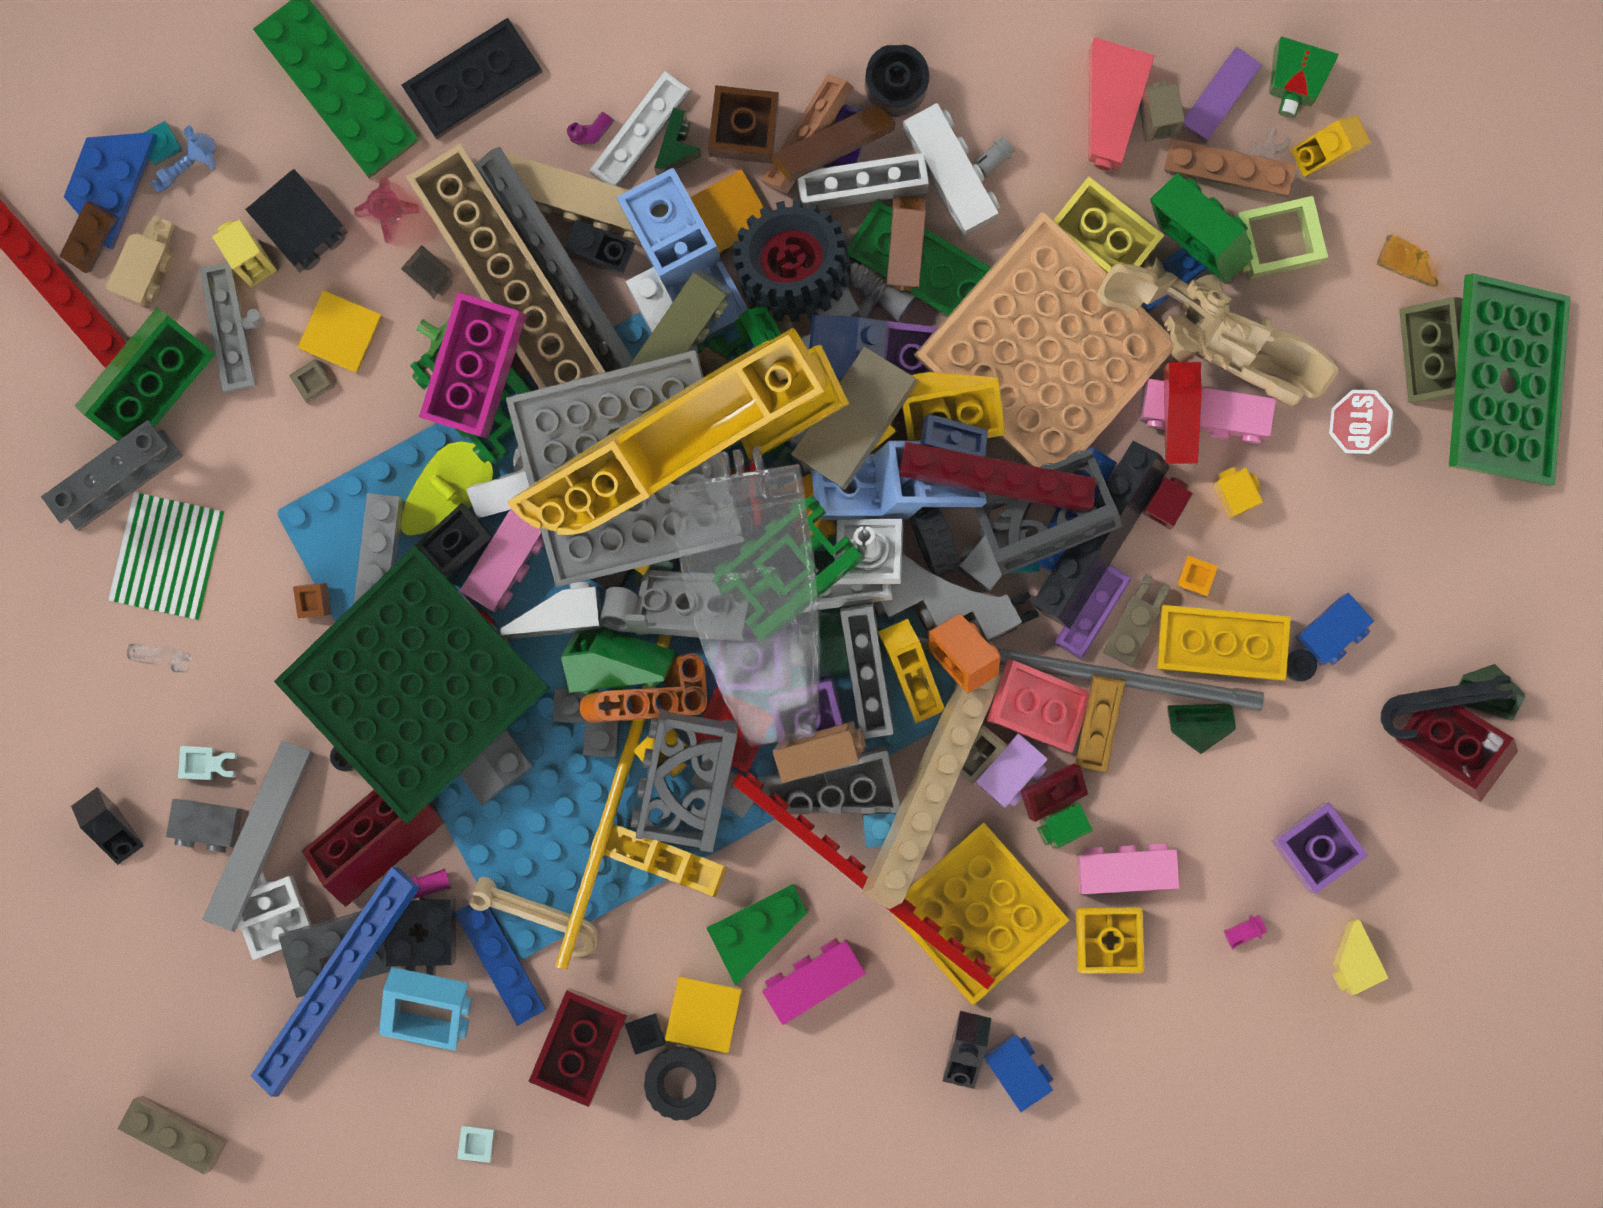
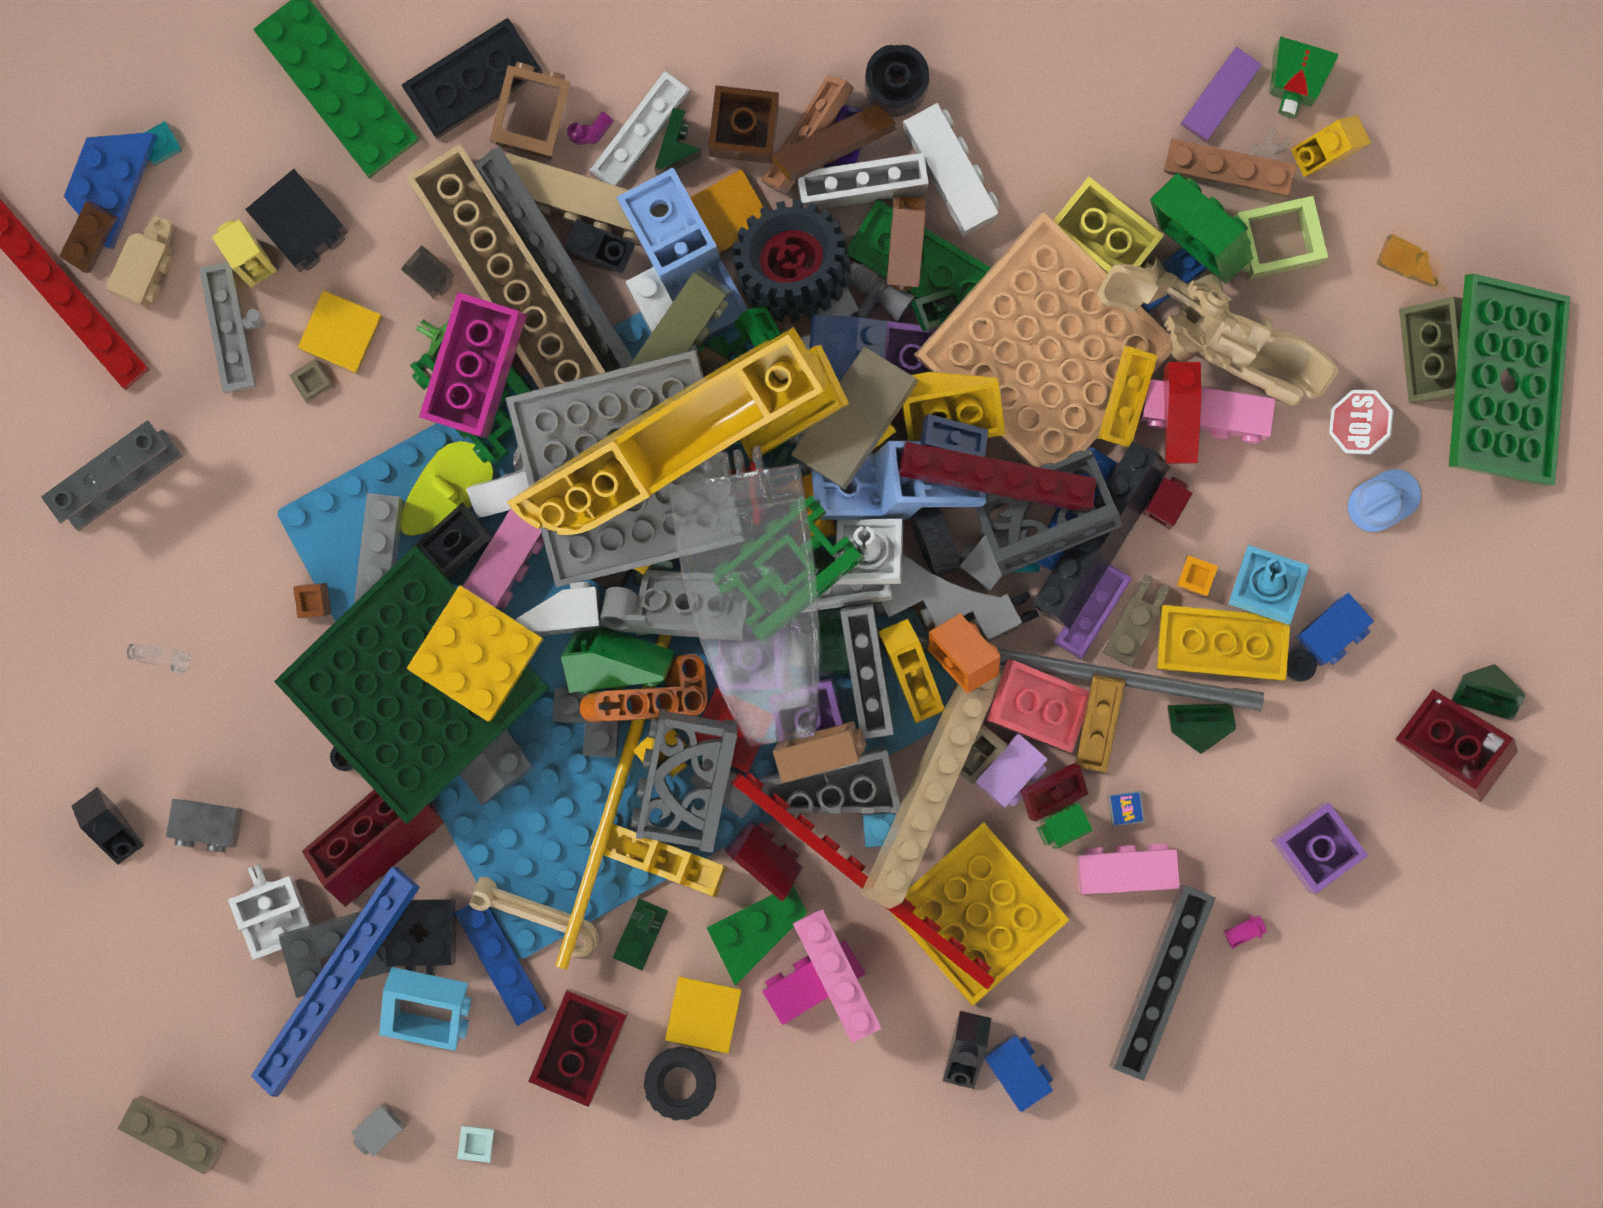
green brick [75,307,215,441] -> none
sticker [108,492,224,620] -> none
medium blue piece [150,125,216,193] -> none
light aqua plate [178,746,237,780] -> none
light grey tile [202,740,313,933] -> none
clear pink brick [354,178,419,243] -> none
dark pink pin [412,868,451,900] -> none
black tile [625,1013,666,1055] -> none
light grey pin [974,137,1015,177] -> none
yellow brick [1076,907,1144,974] -> none
coral slope [1088,37,1155,171] -> none
dark tan piece [1139,81,1185,142] -> none
yellow brick [1213,466,1263,519] -> none
light yellow slope [1333,918,1388,995] -> none
black piece [1381,675,1515,740] -> none
none -> light grey brick [351,1103,406,1157]
none -> yellow plate [406,585,544,722]
none -> medium nougat window [489,62,570,159]
none -> dark green hinge [613,898,668,971]
none -> dark red slope [725,821,802,902]
none -> bright pink brick [793,909,882,1043]
none -> dark green slope [911,286,963,332]
none -> yellow plate [1097,346,1158,448]
none -> tile [1108,791,1145,827]
none -> dark grey brick [1109,885,1216,1081]
none -> medium azure plate [1228,545,1310,625]
none -> light blue piece [1348,469,1421,532]

